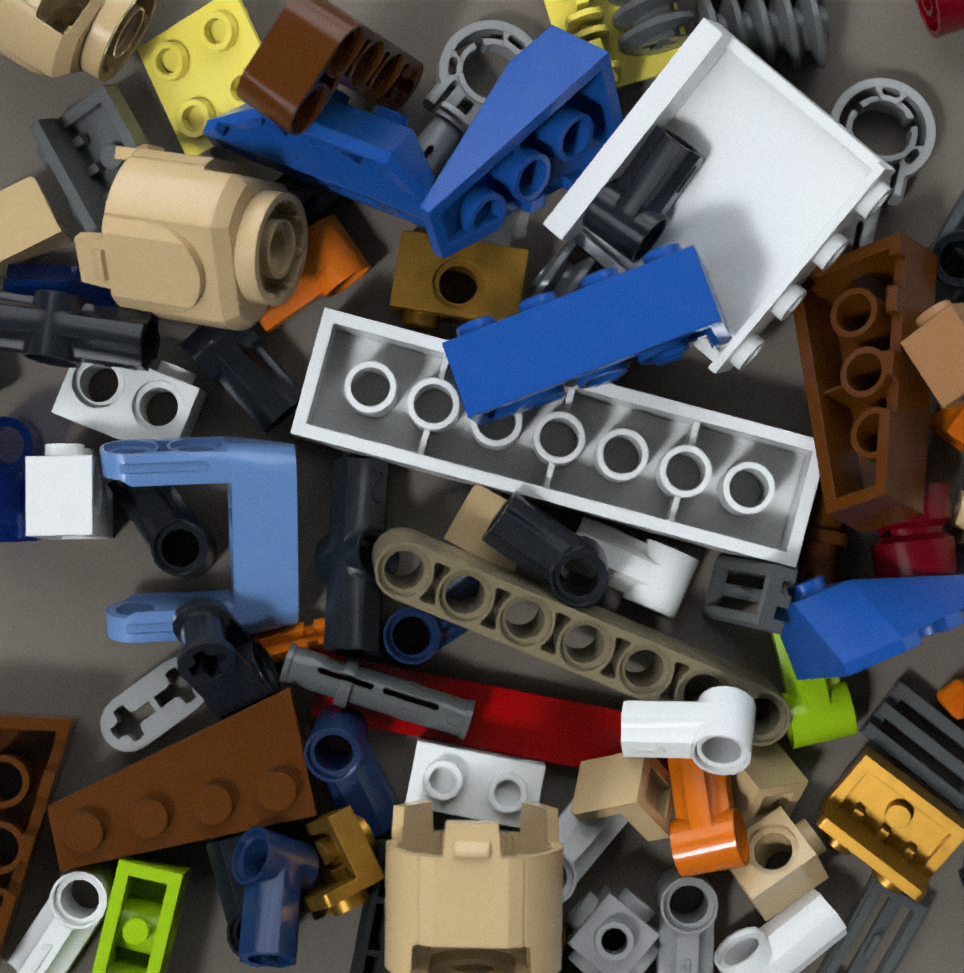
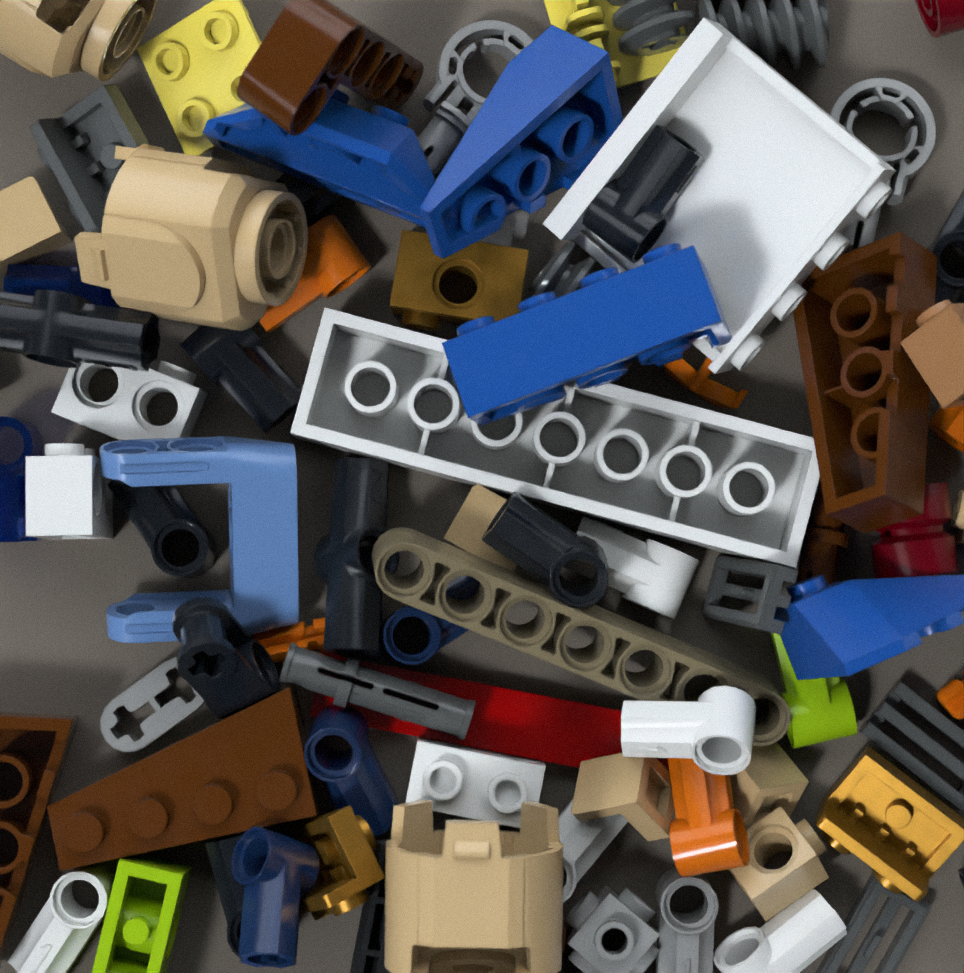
none -> orange piece [661,357,748,410]

